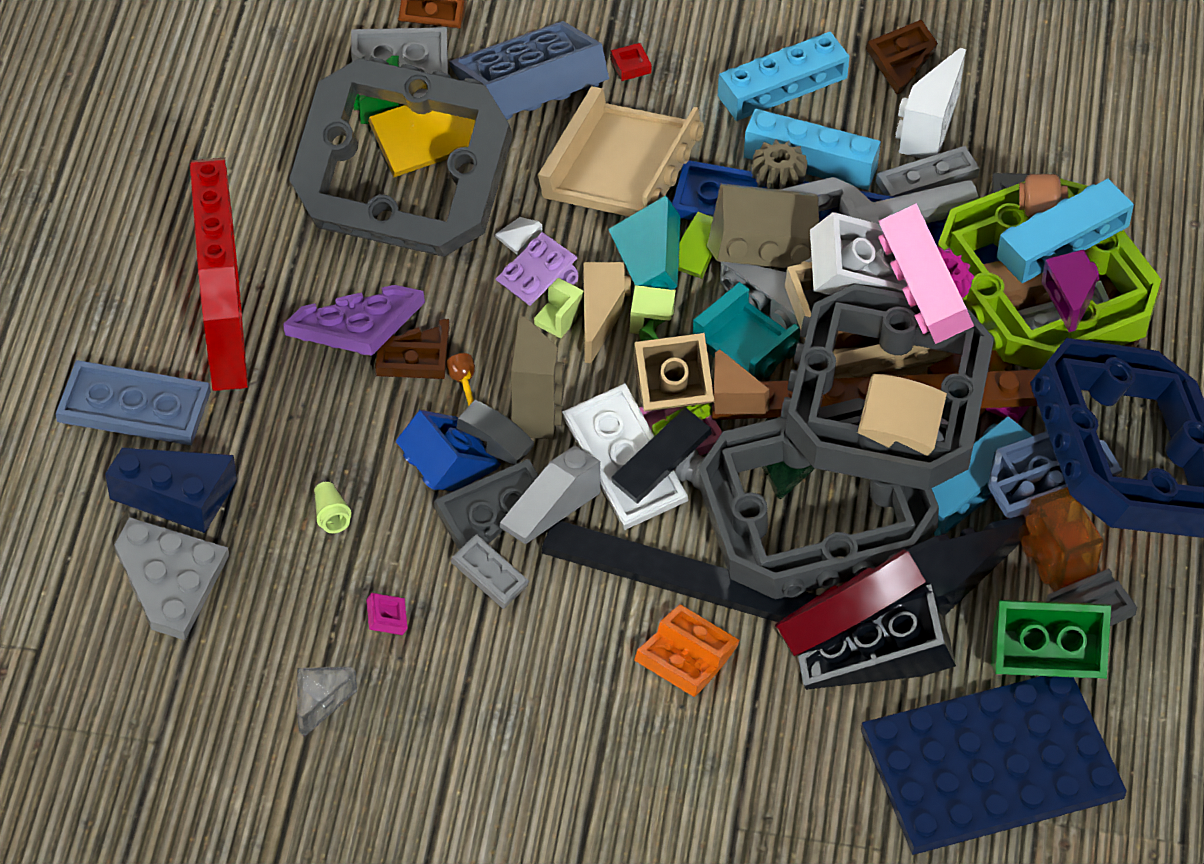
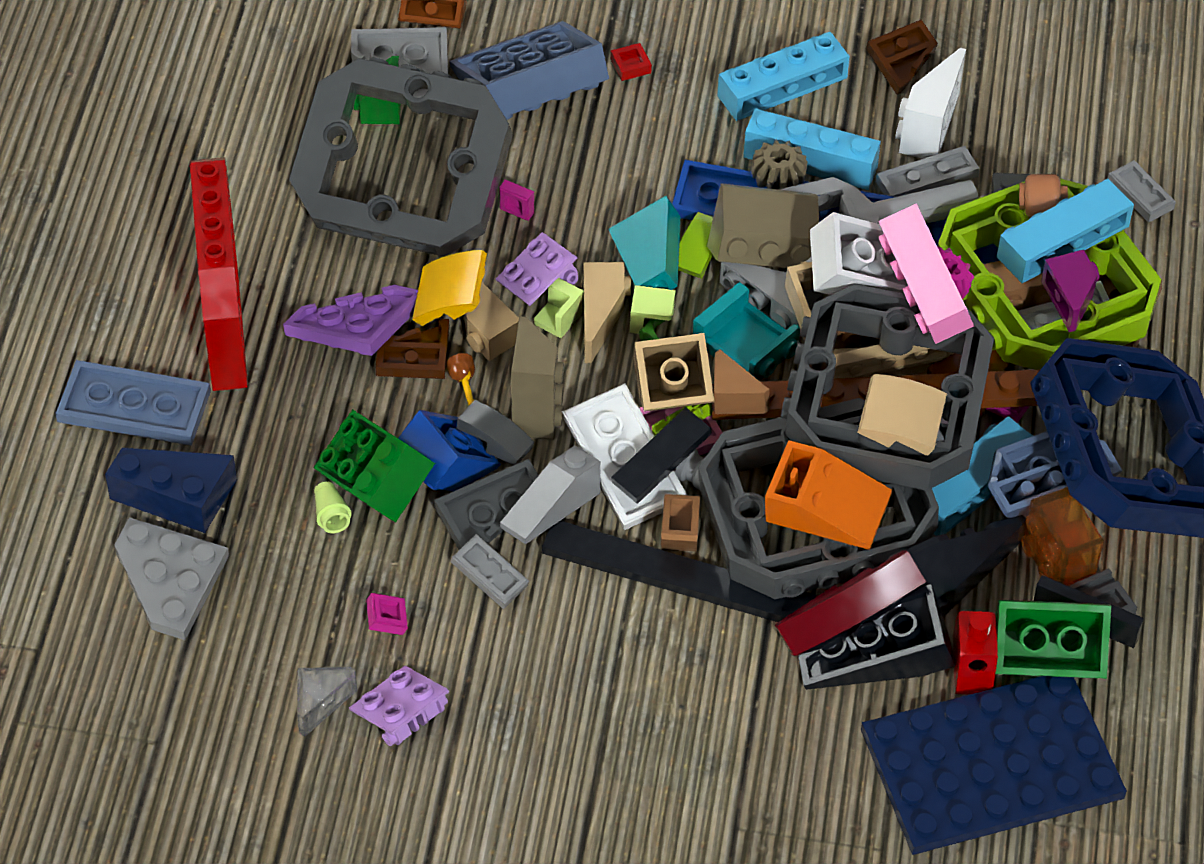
yellow tile [368,105,475,177] -> none
white slope [495,217,542,256] -> none
tan panel [538,86,704,217] -> none
orange slope [634,604,740,697] -> none
none -> green slope [314,409,435,523]
none -> lavender hinge [349,666,449,746]
none -> yellow slope [412,250,487,326]
none -> tan slope [462,282,519,361]
none -> dark pink tile [499,179,534,221]
none -> medium nougat slope [661,494,700,552]
none -> orange slope [765,440,892,550]
none -> red torso [952,611,998,695]
none -> black tile [1033,576,1144,648]
none -> light grey plate [1108,160,1176,223]

